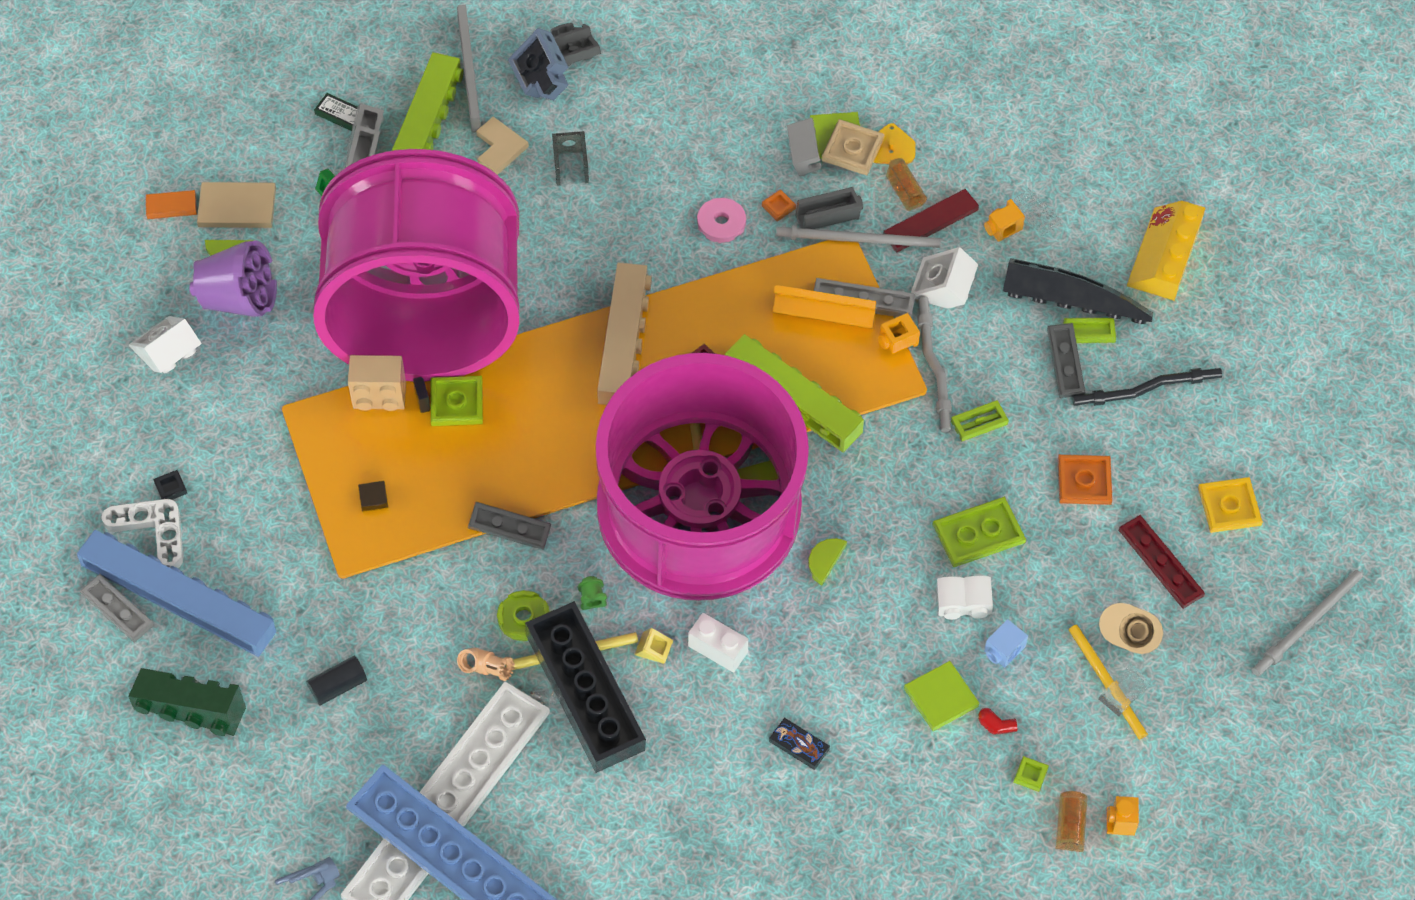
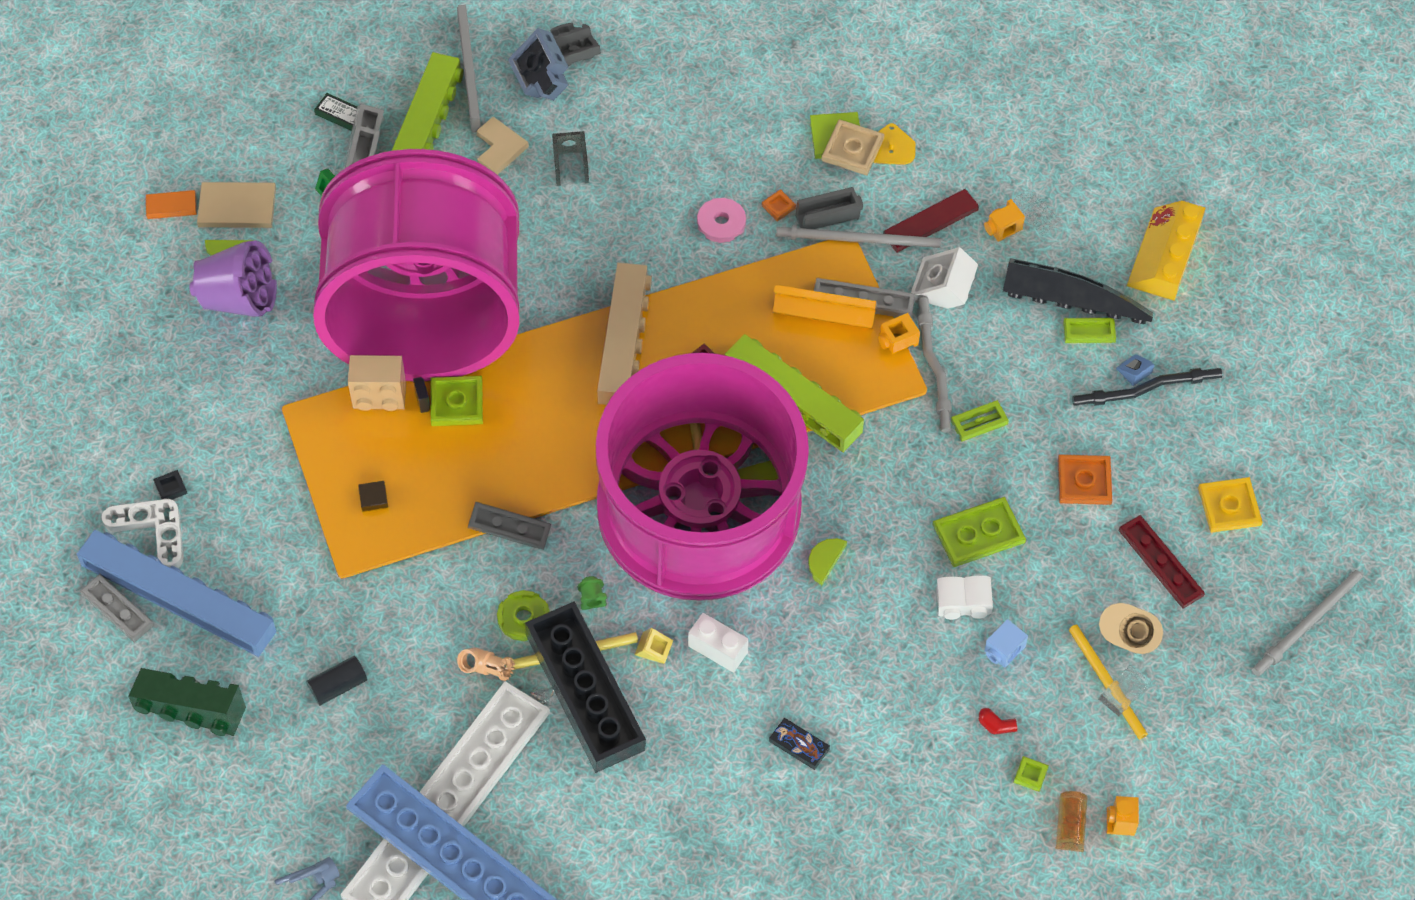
white slope [129,316,202,373] -> none
light grey hinge [787,118,821,176] -> none
clear orange brick [886,158,927,211] -> none
lime tile [904,661,979,731] -> none
dark grey tile [1047,323,1086,398] -> none
none -> medium blue slope [1116,354,1154,386]

